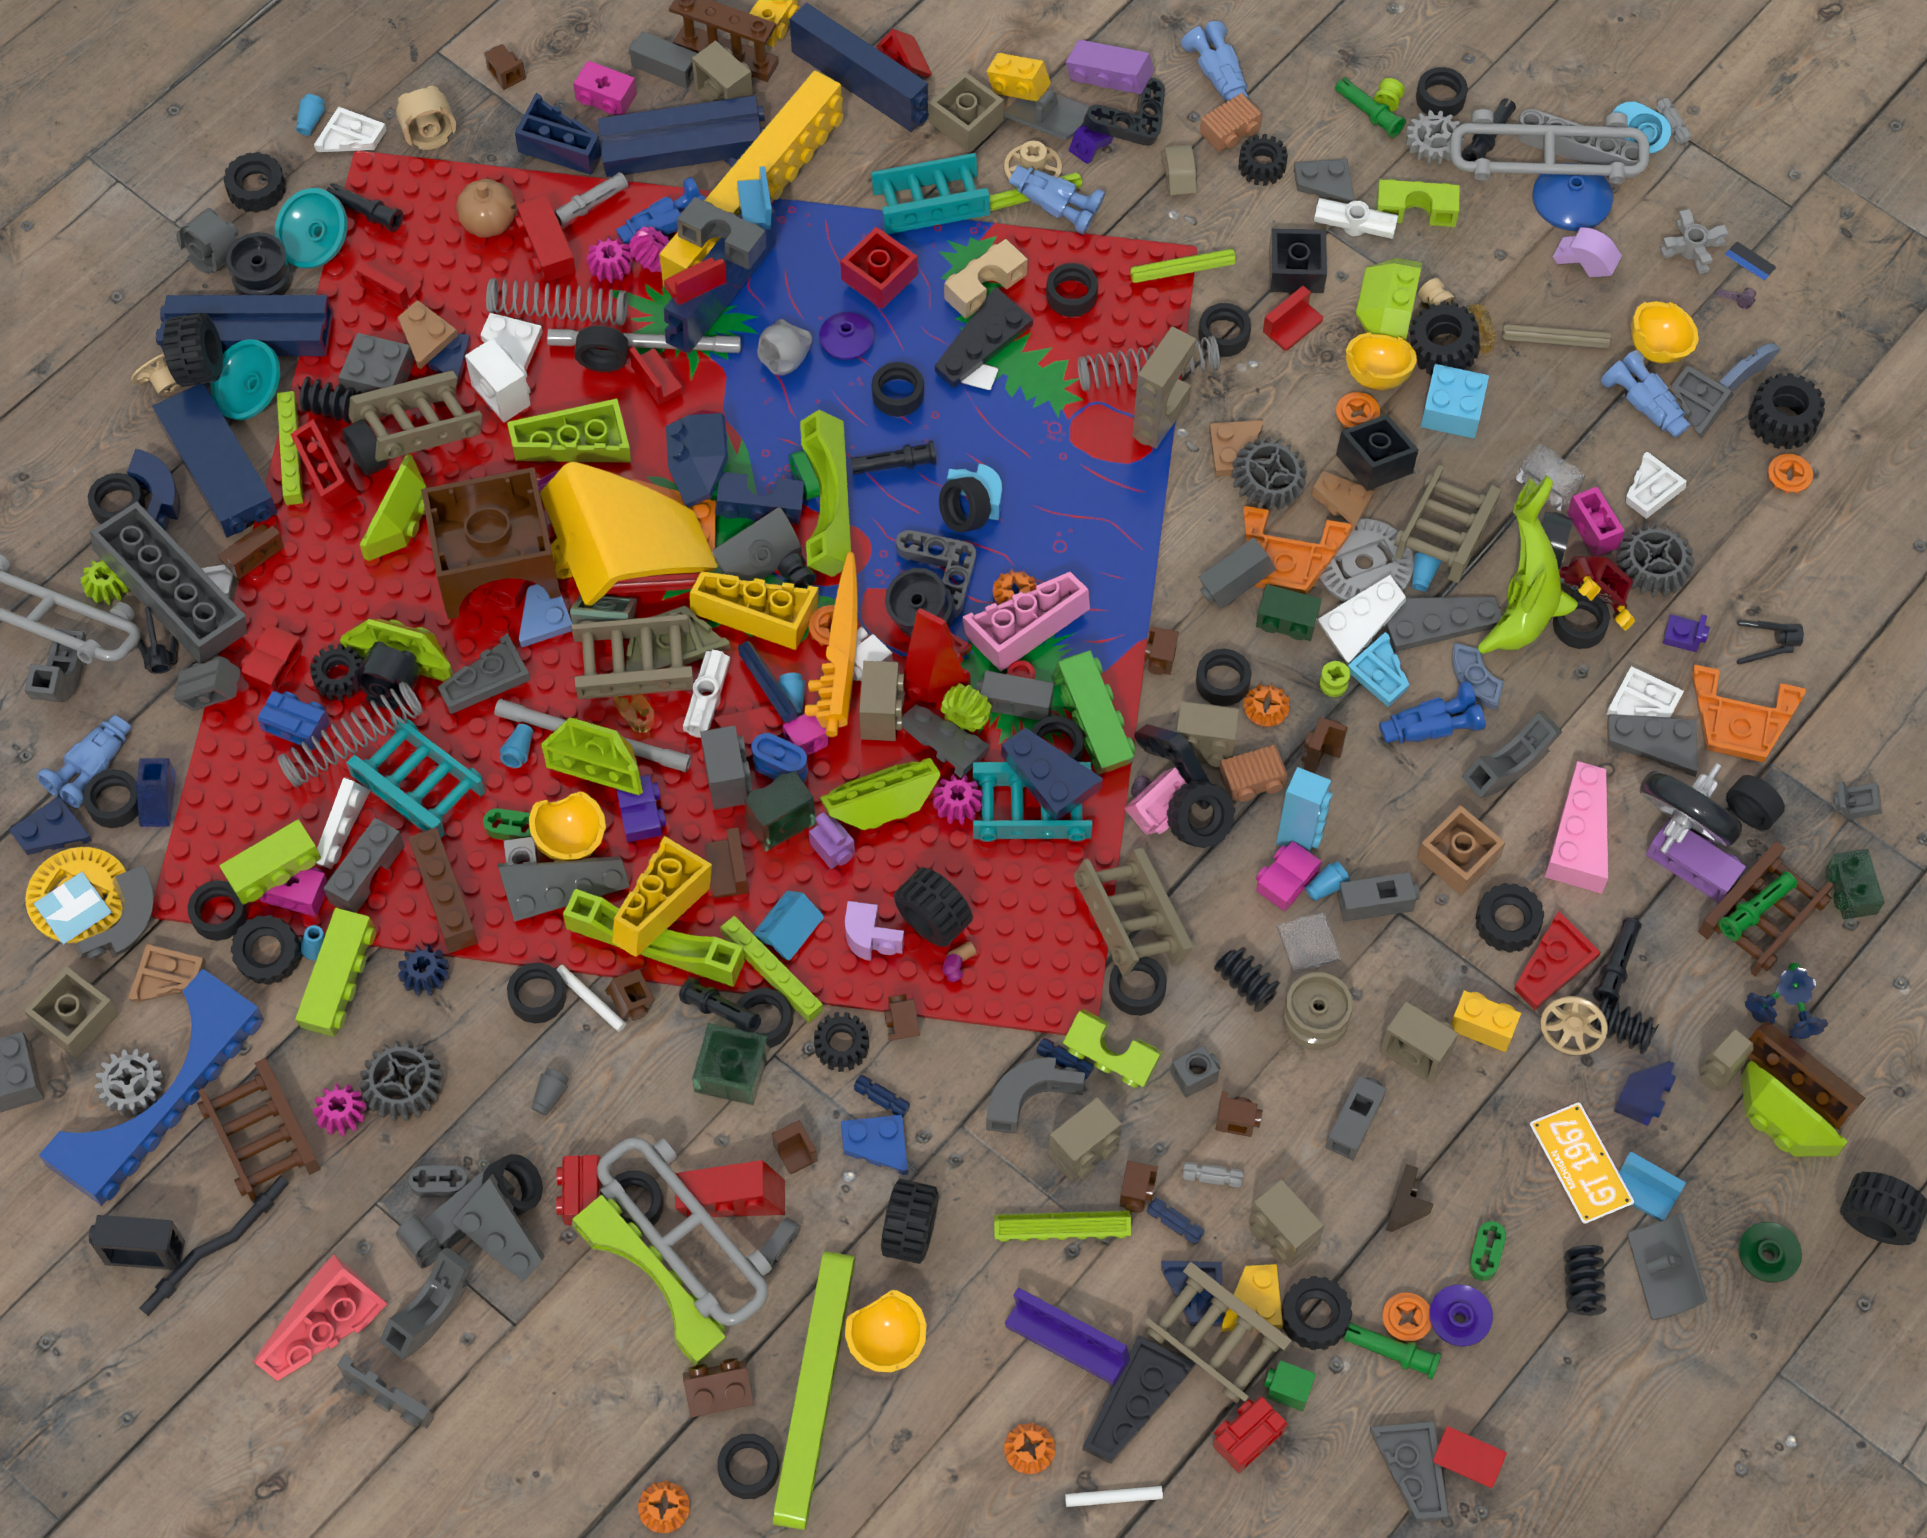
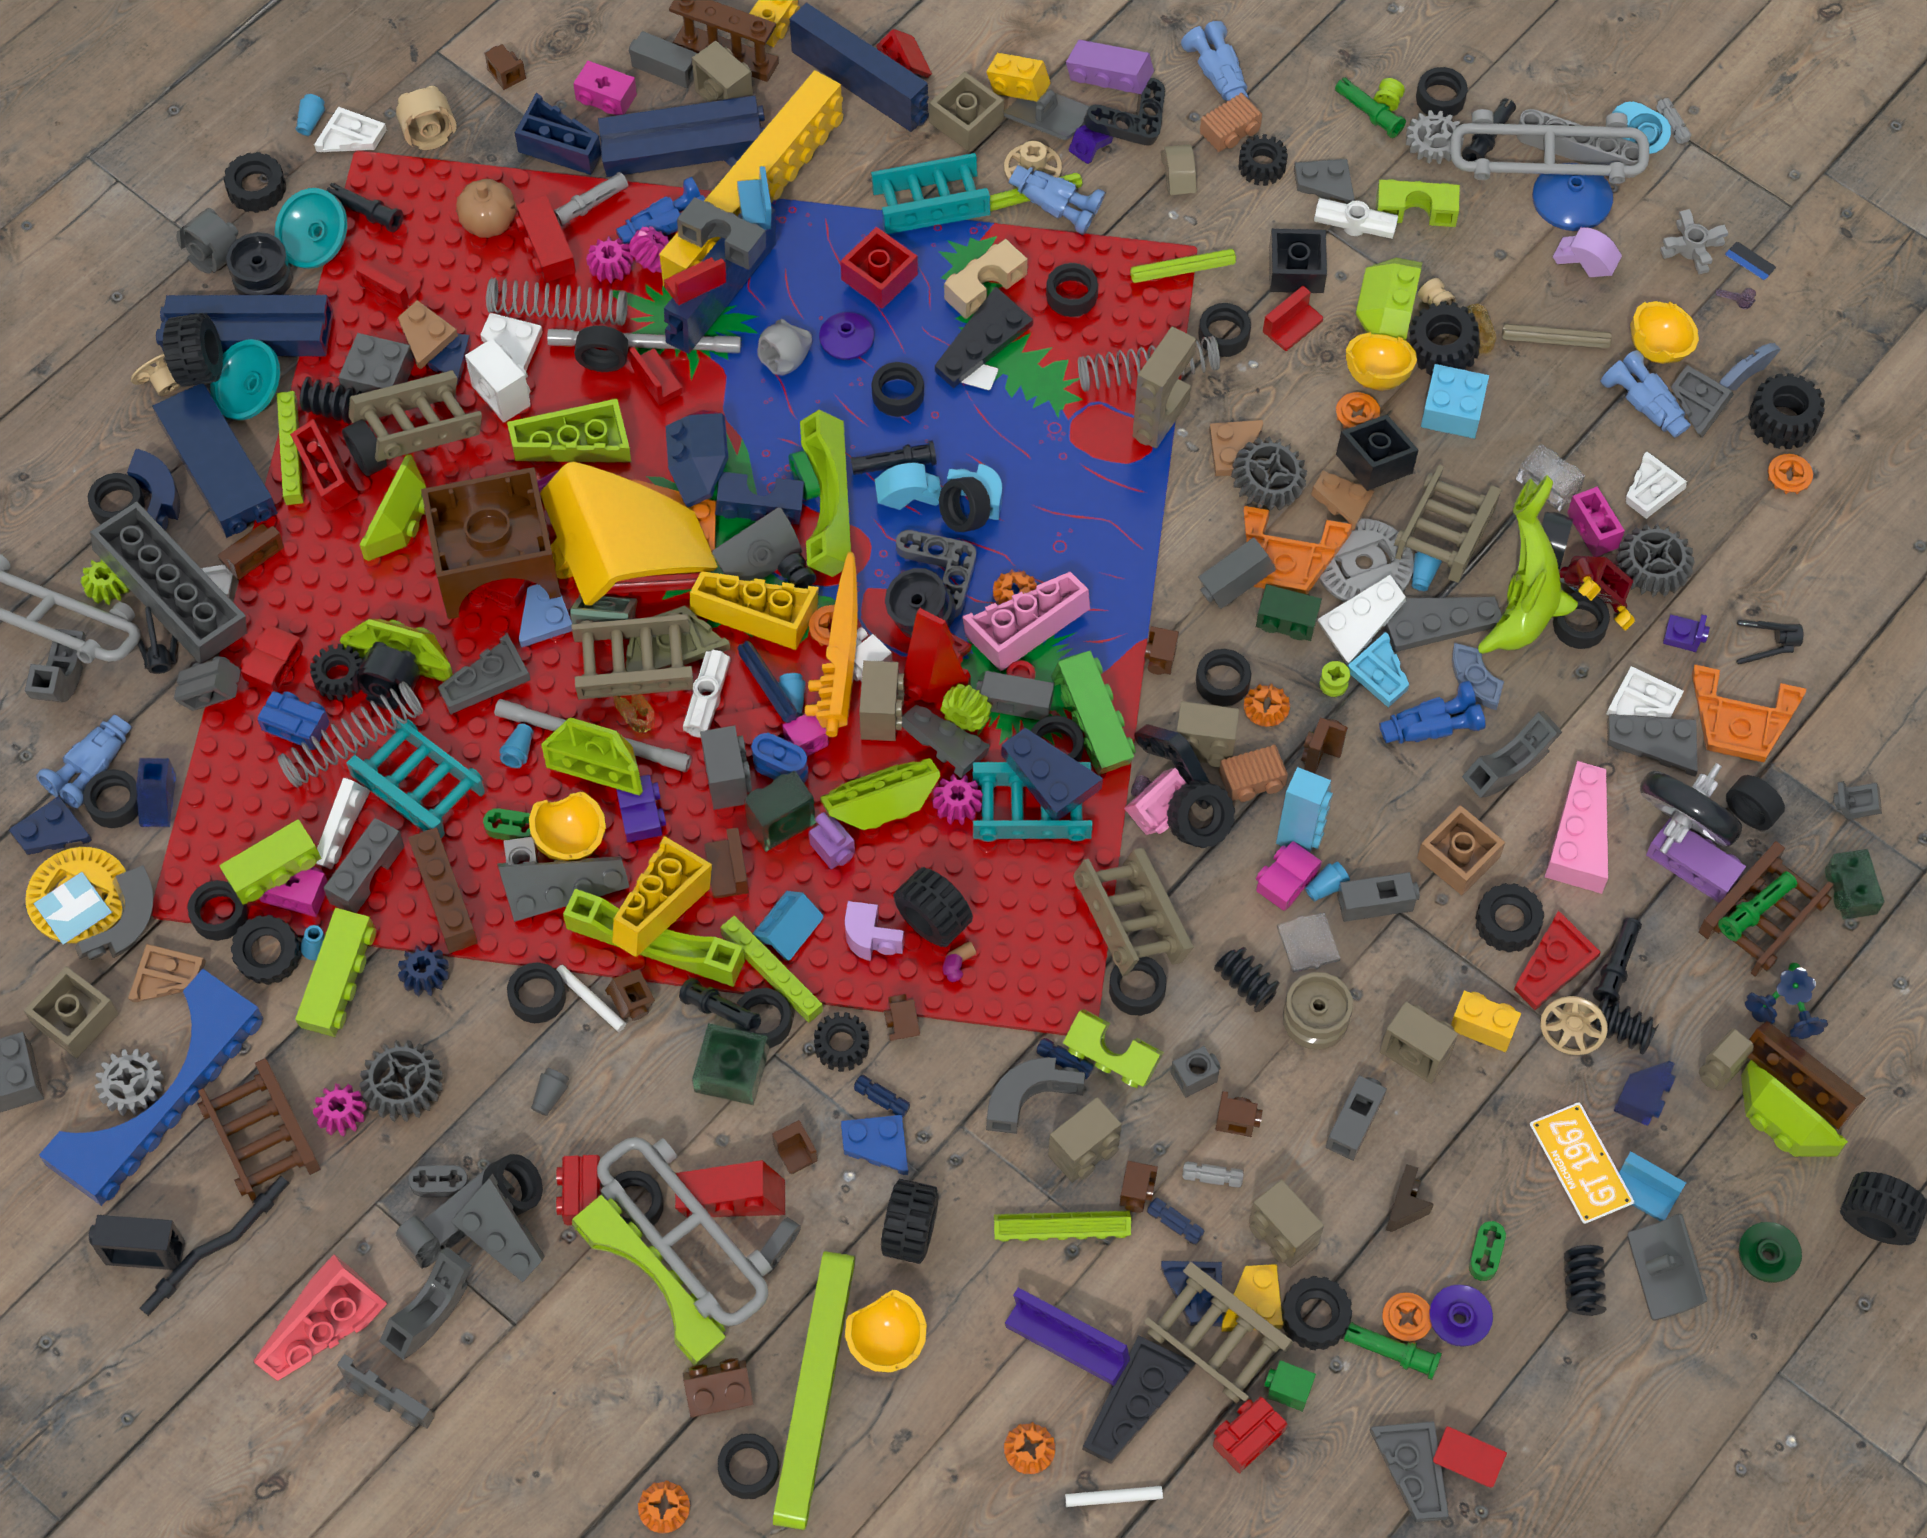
none -> medium azure brick [875,463,941,510]

